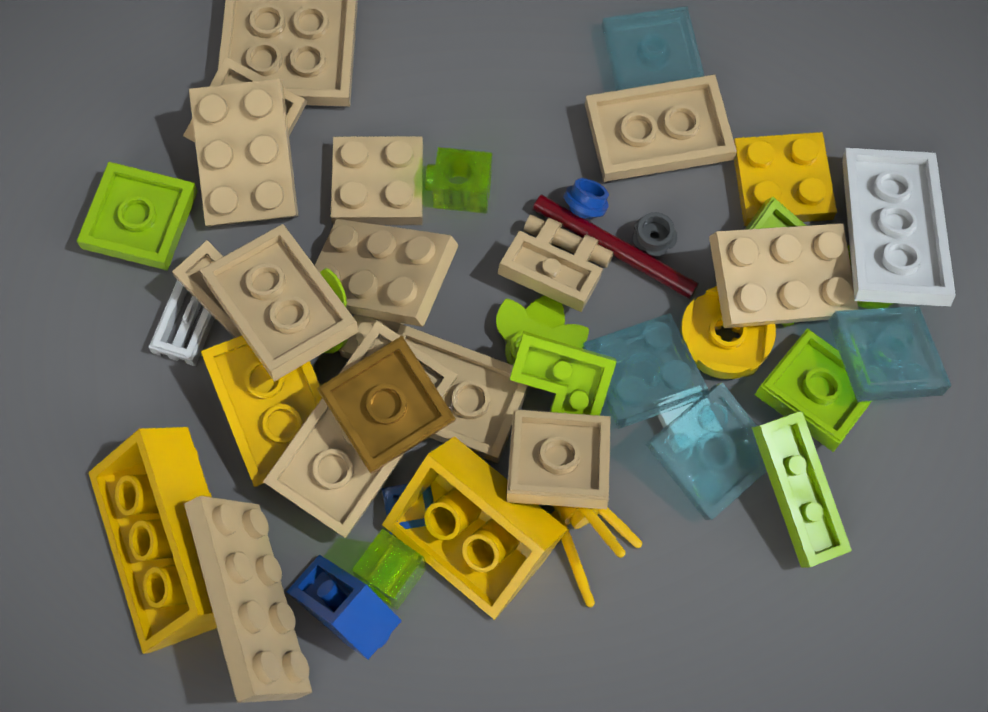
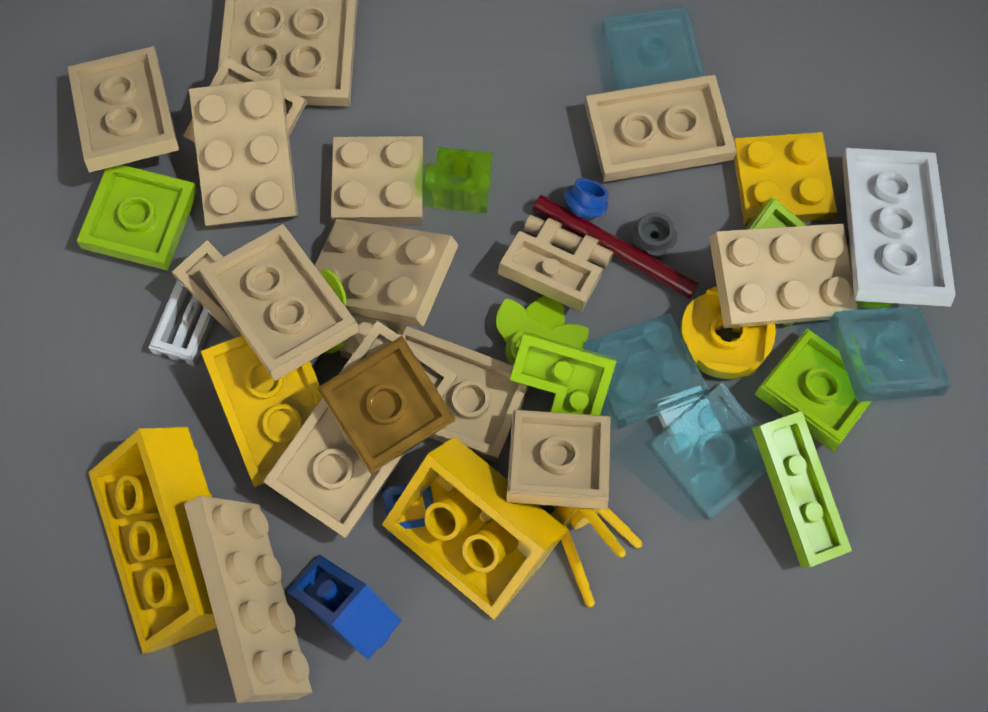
clear neon green brick [352,528,426,610] -> none
none -> tan plate [67,46,179,172]

